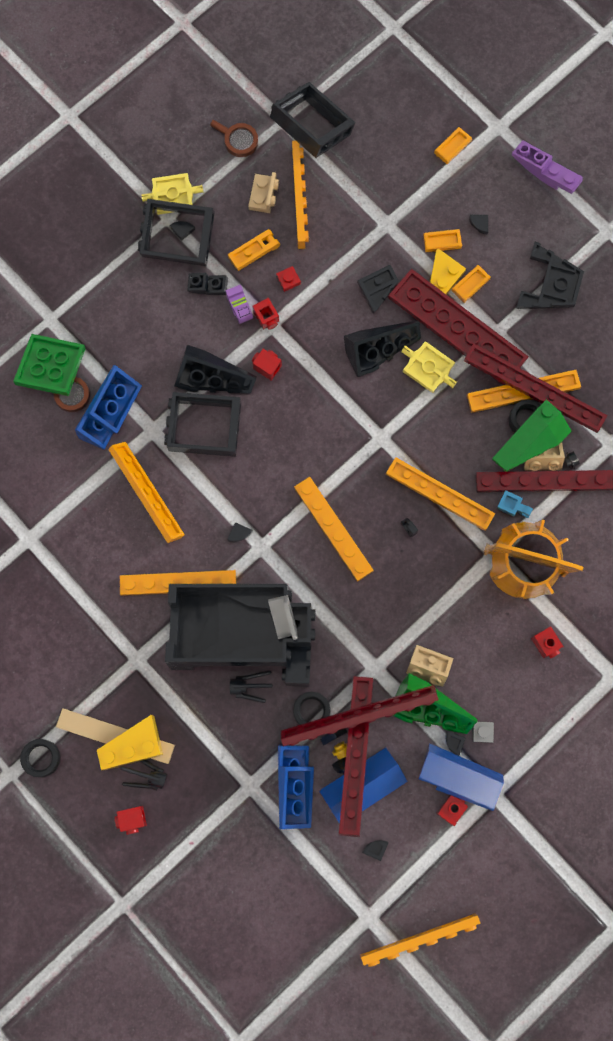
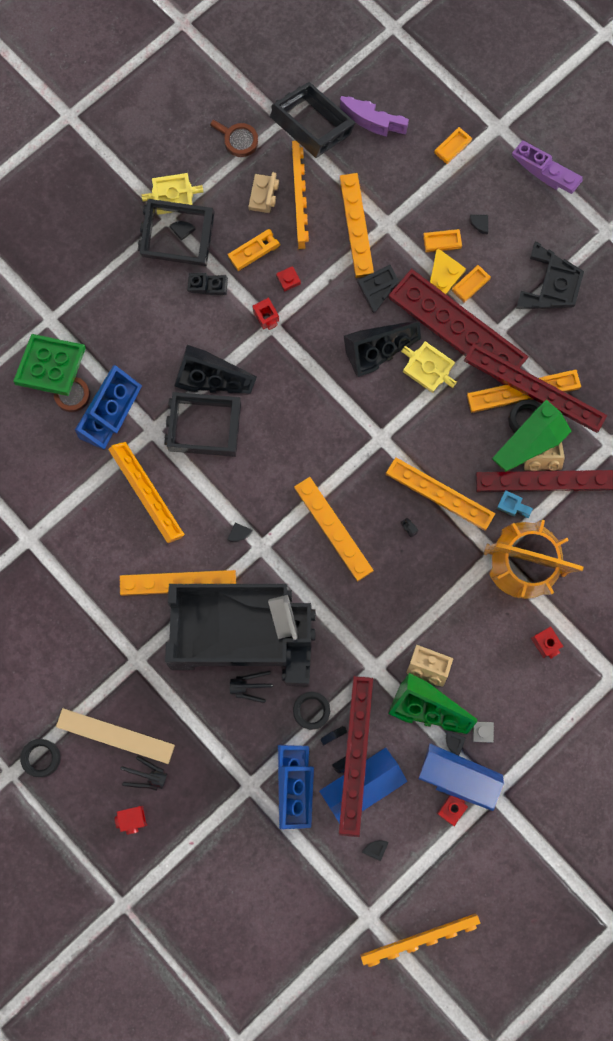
yellow wedge [97,715,163,770] -> none
medium lavender leg [225,284,253,324] -> none
red brick [252,349,282,381] -> none
dark red plate [281,685,439,746] -> none
yellow plate [332,741,347,759] -> none
black plate [564,451,580,469] -> none
none -> medium lavender slope [340,96,409,137]
none -> light orange plate [340,173,374,278]

